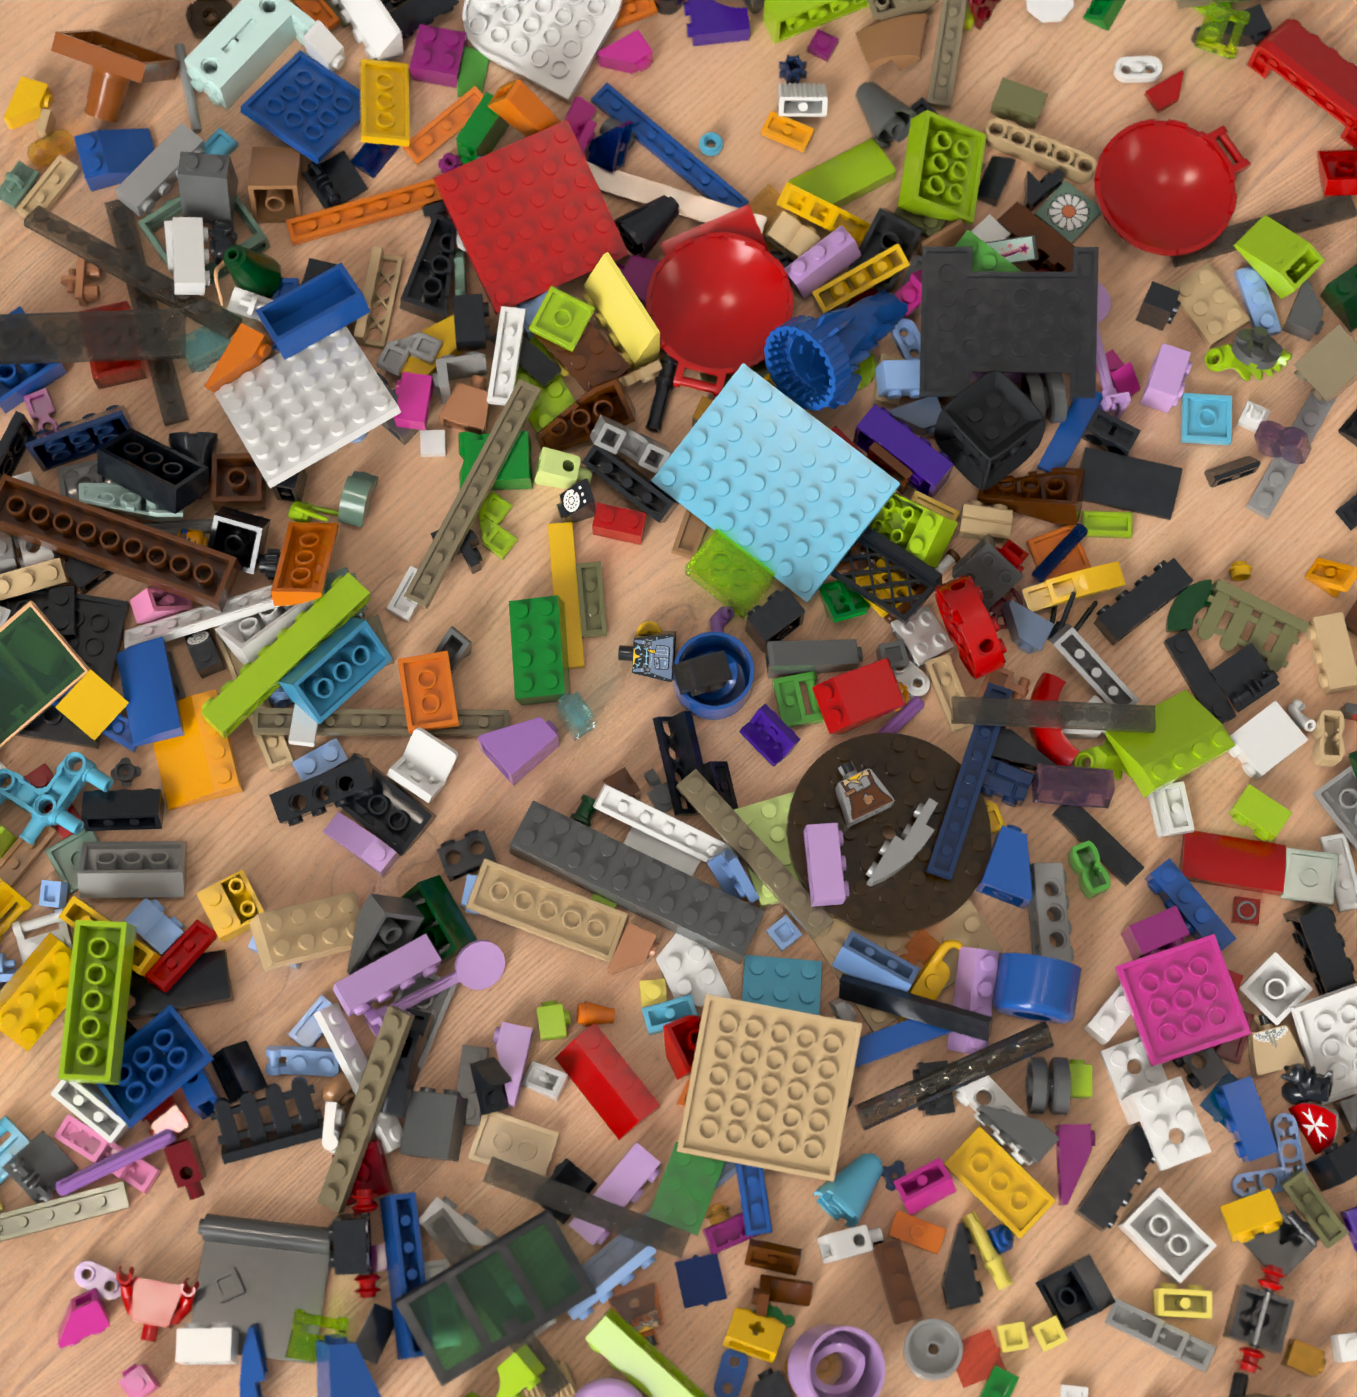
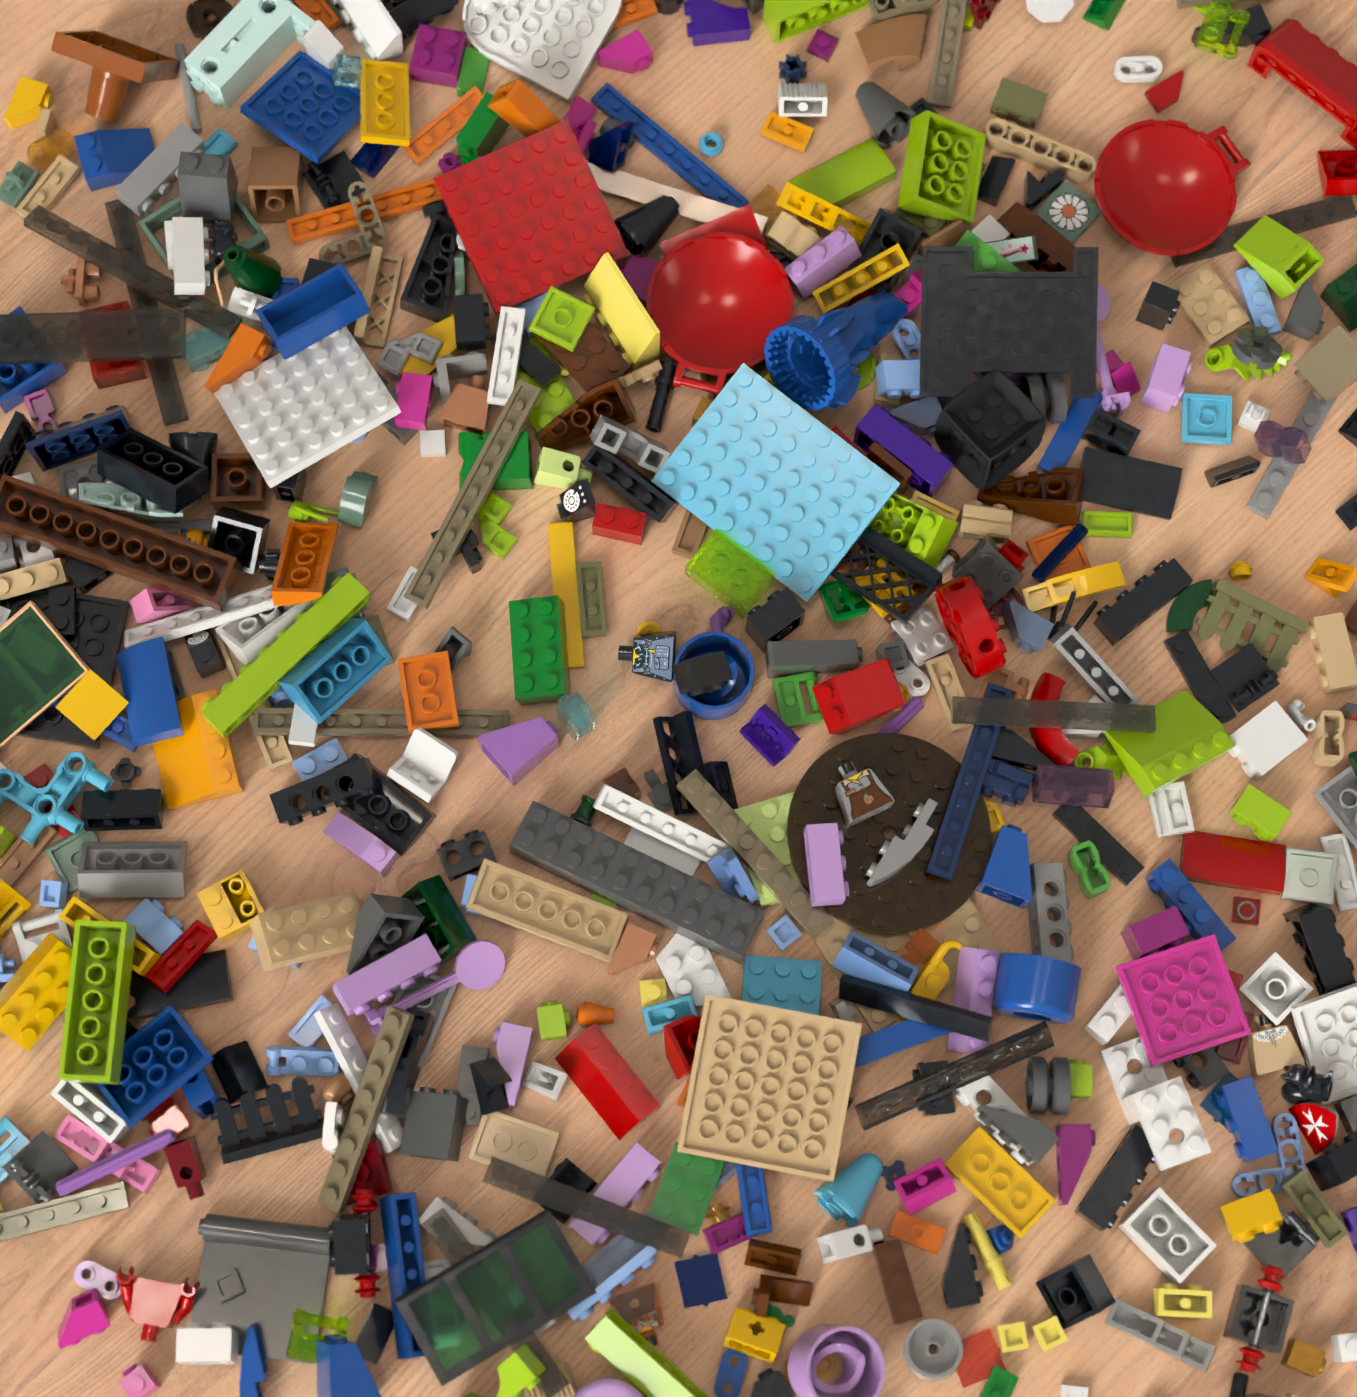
none -> dark tan beam [319,181,387,265]
none -> clear light blue plate [332,54,362,88]

